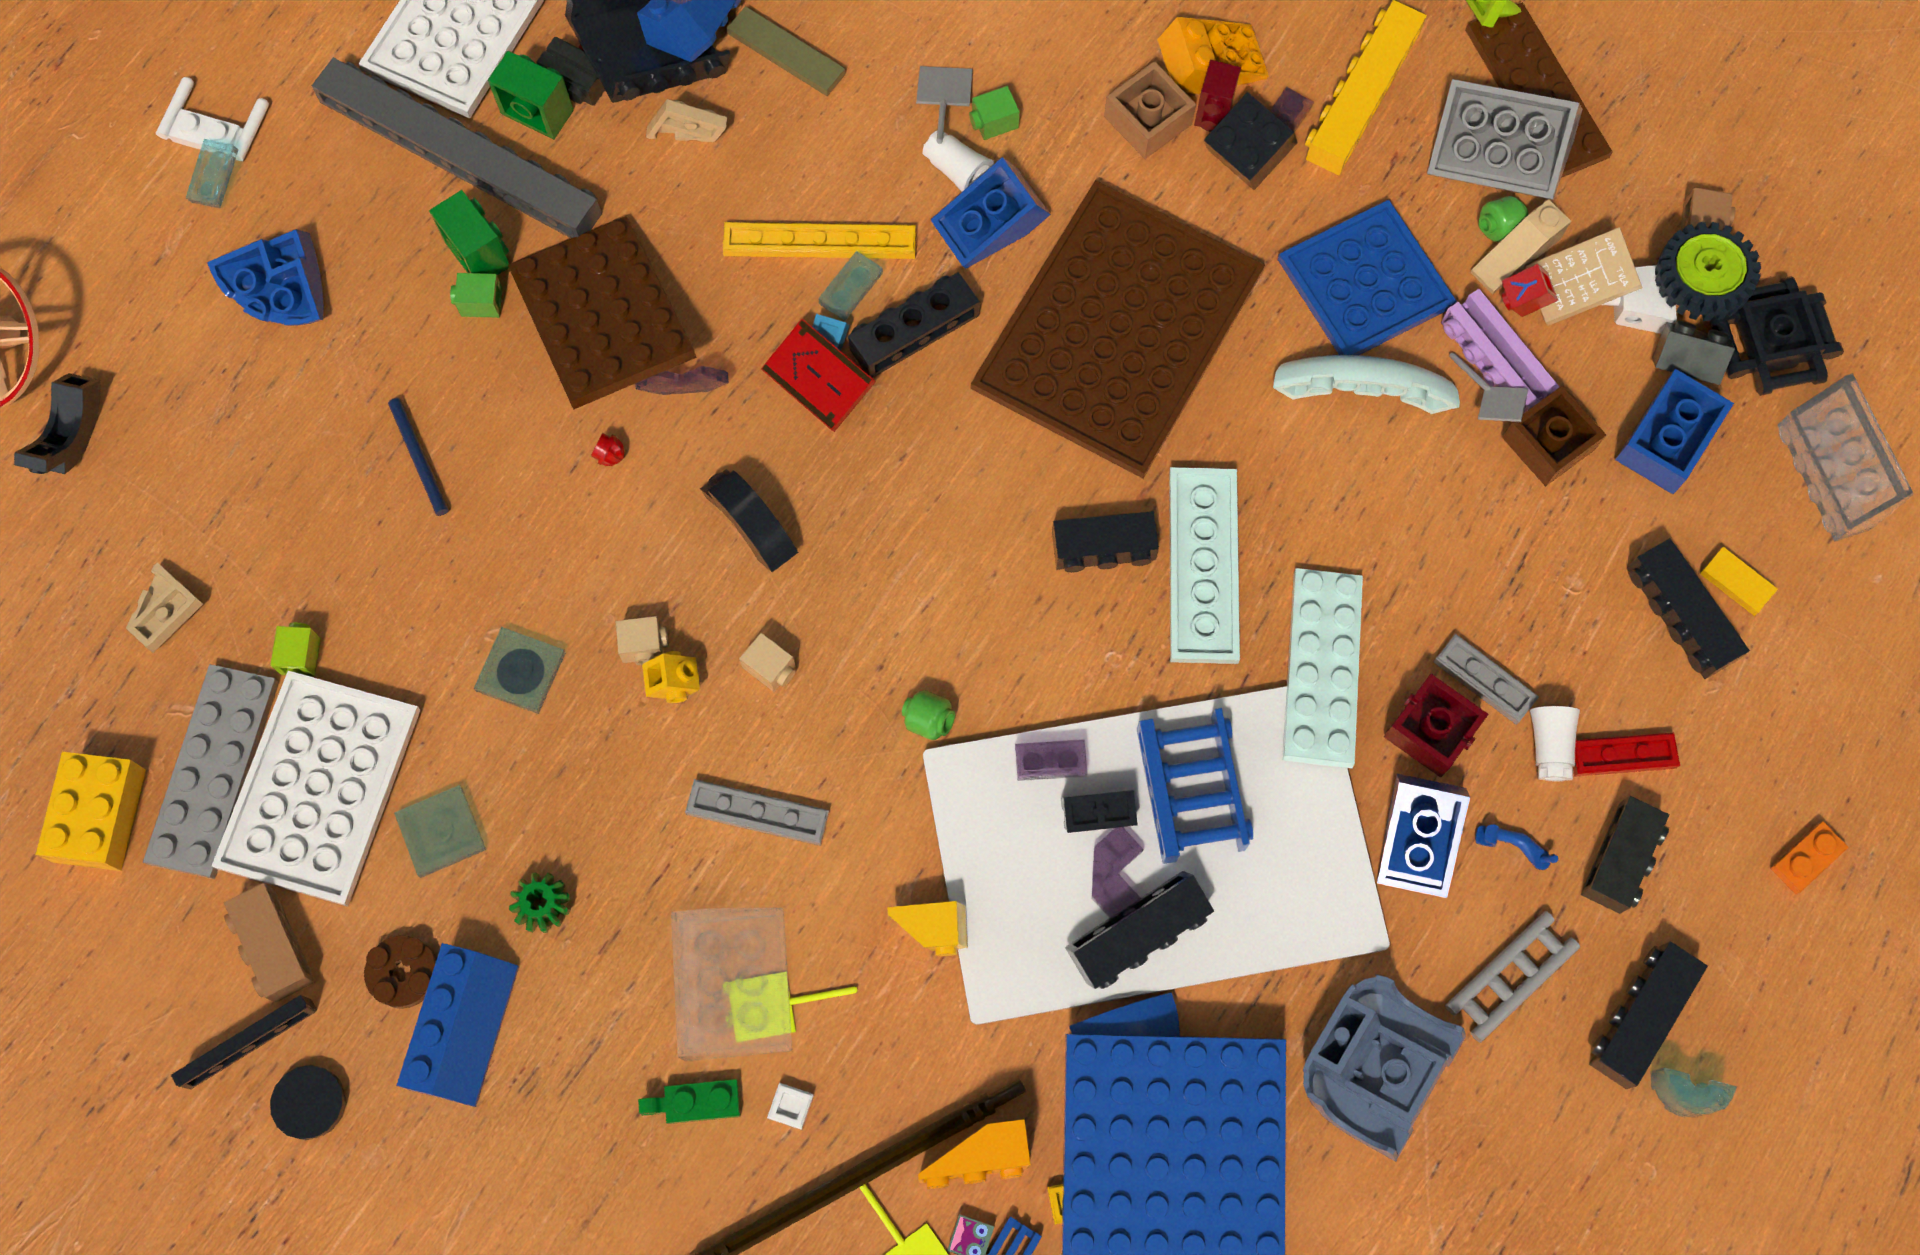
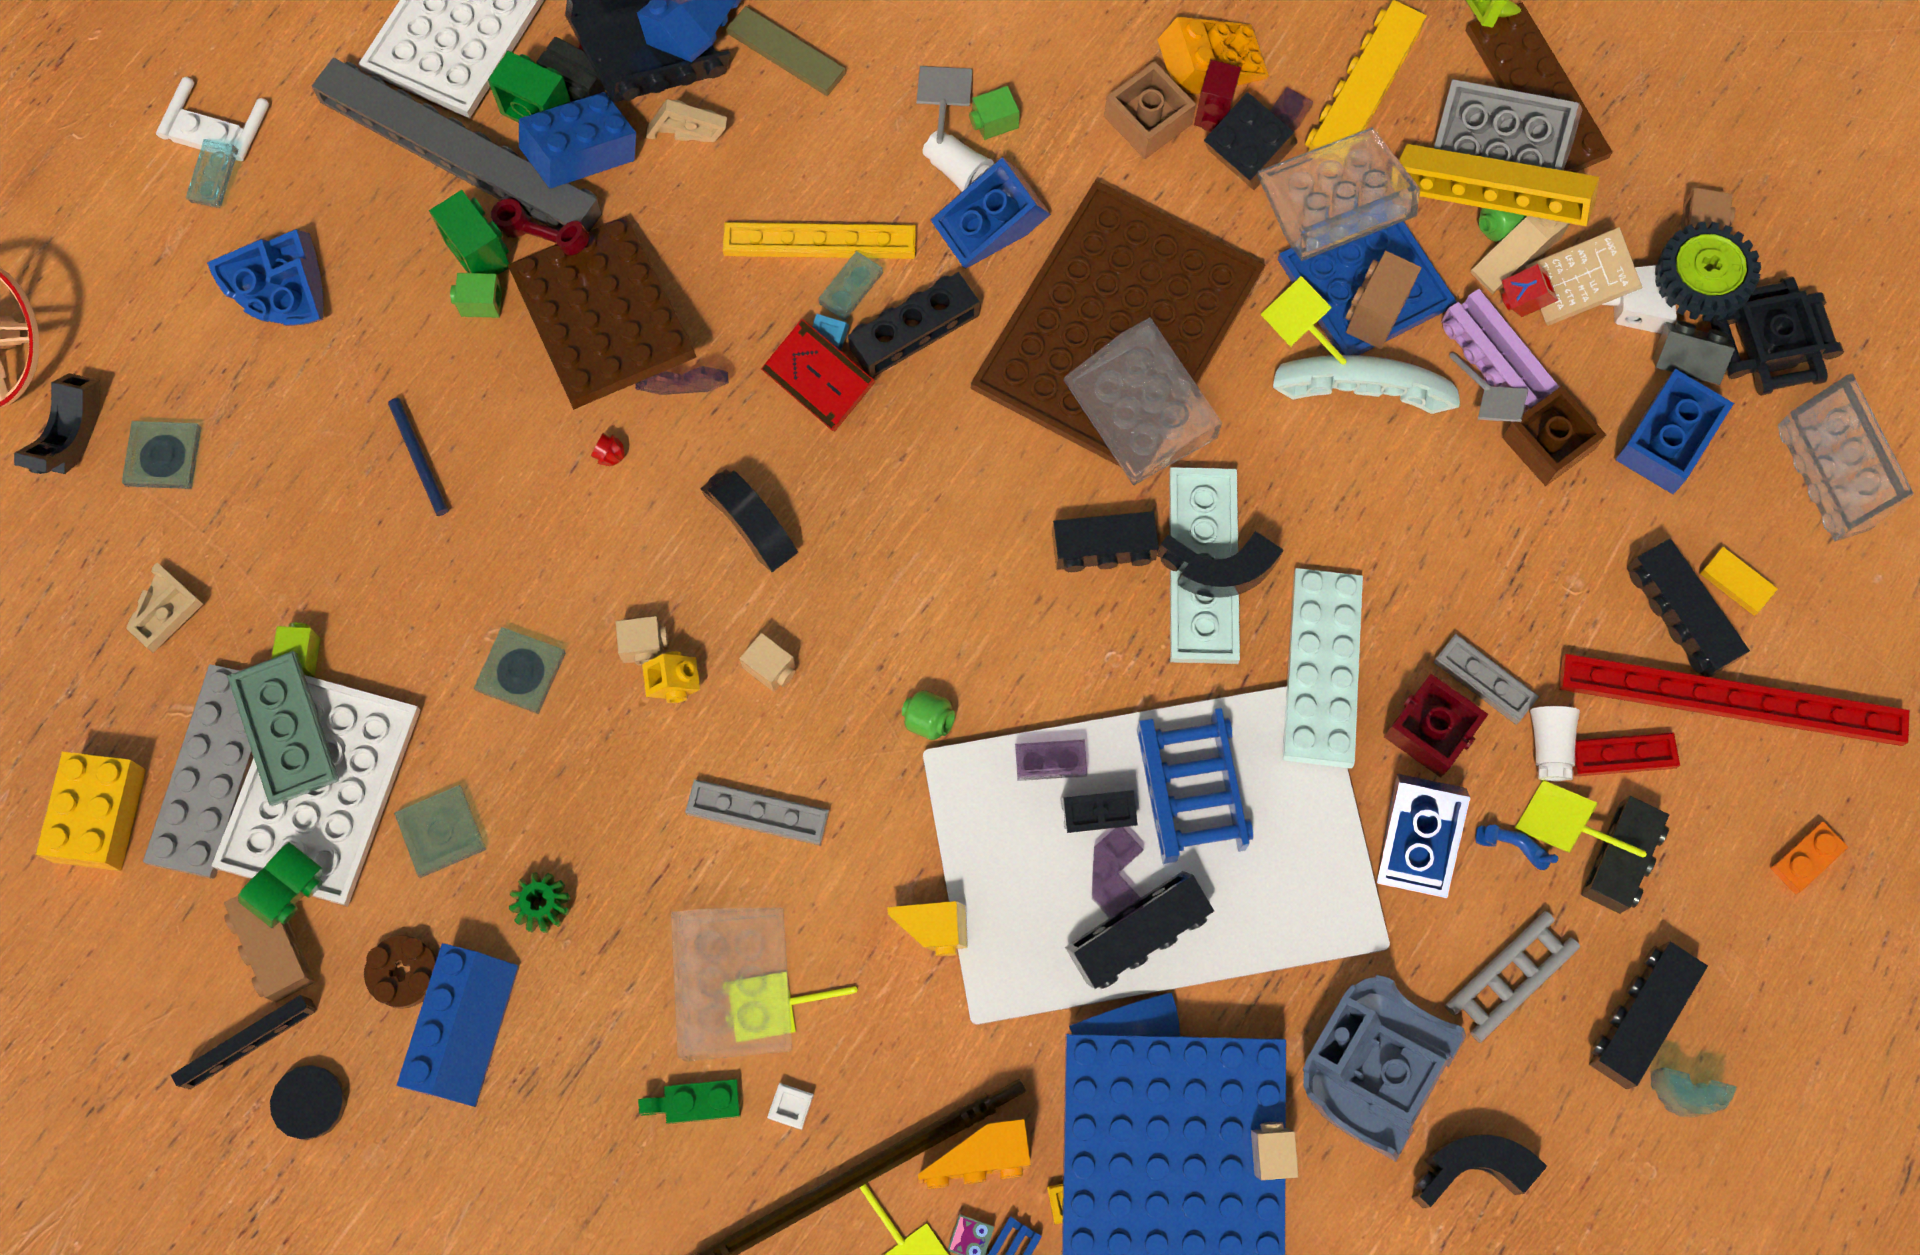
none -> clear light blue tile [122,421,201,489]
none -> sand green tile [227,651,340,806]
none -> green brick [238,842,323,928]
none -> dark red piece [491,199,589,256]
none -> blue brick [519,92,636,189]
none -> clear slope [1064,318,1222,486]
none -> black arch [1157,531,1284,598]
none -> tan brick [1251,1122,1299,1180]
none -> clear slope [1258,127,1420,261]
none -> neon yellow piece [1261,276,1347,365]
none -> medium nougat brick [1345,250,1422,349]
none -> yellow brick [1394,144,1600,226]
none -> black arch [1412,1135,1547,1208]
none -> neon yellow piece [1515,780,1647,857]
none -> red plate [1559,654,1910,746]

